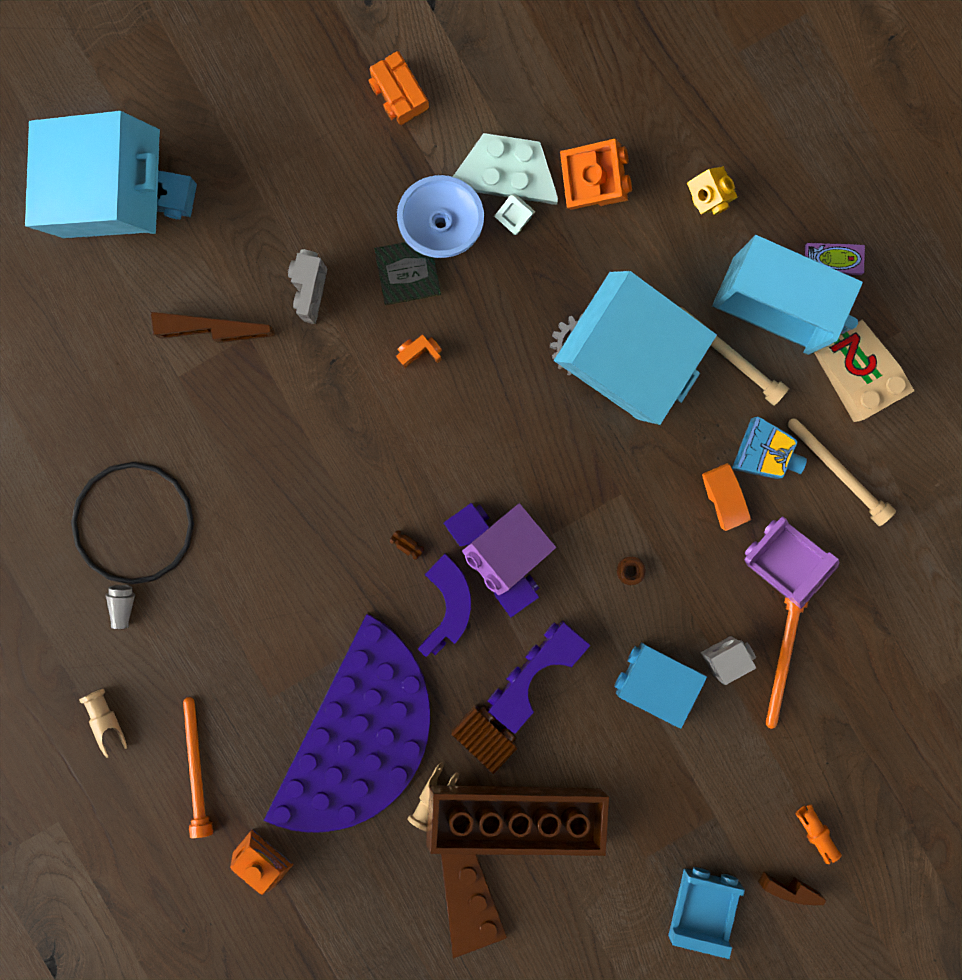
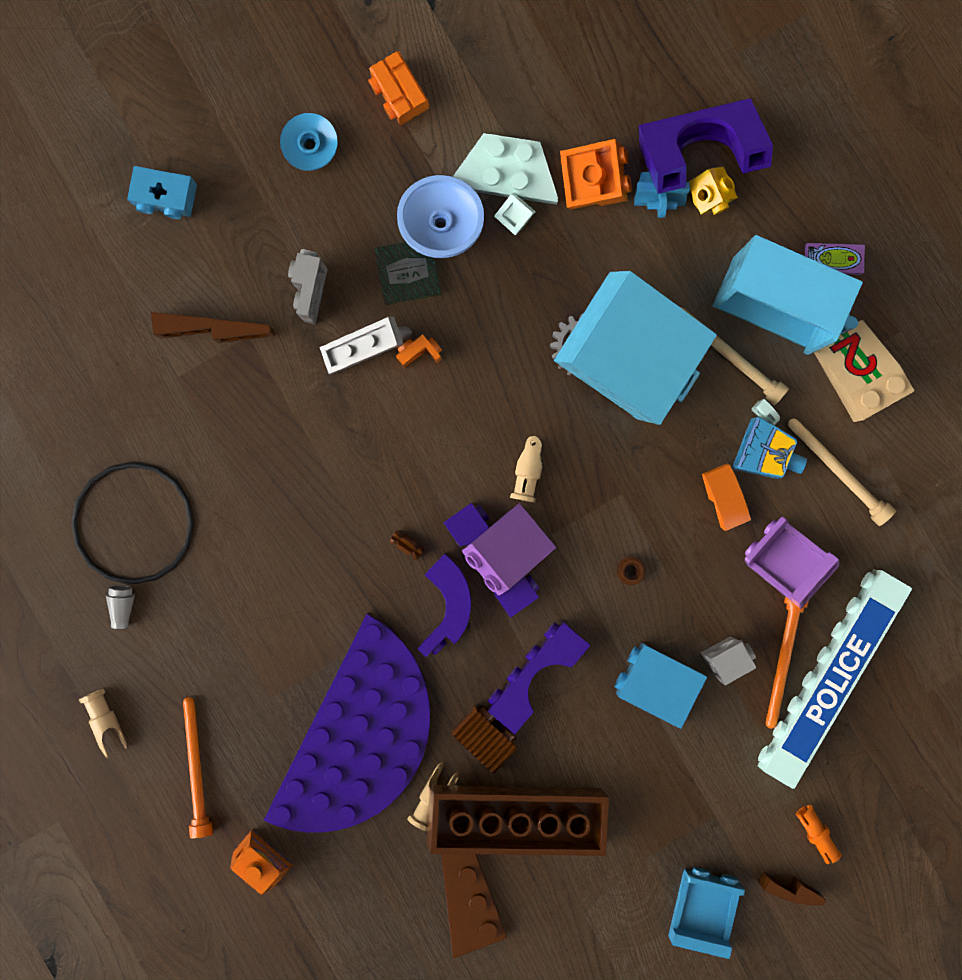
medium azure container [25,111,160,238] -> none
none -> dark azure dish [280,113,338,171]
none -> piece [320,317,412,374]
none -> tan piece [510,436,543,503]
none -> dark azure hips [634,172,690,218]
none -> dark purple arch [639,98,773,194]
none -> light aqua tile [751,399,780,426]
none -> brick [757,569,912,789]

